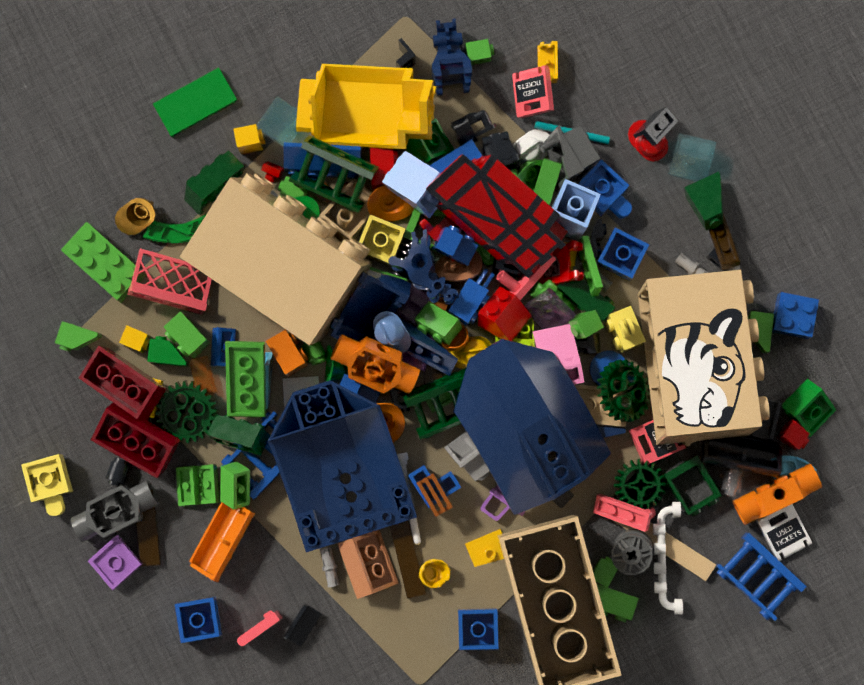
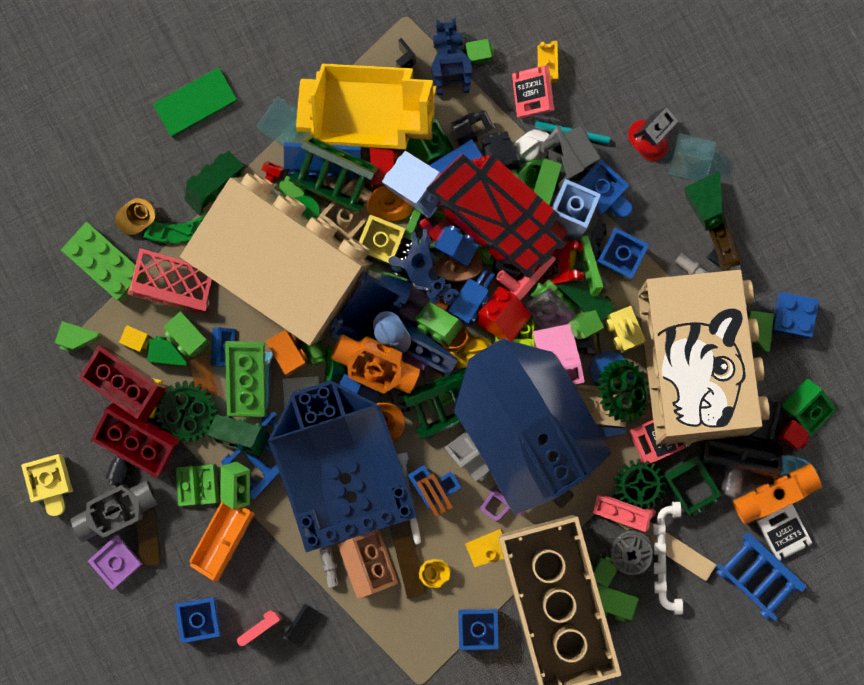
yellow brick [233,124,266,154] -> none

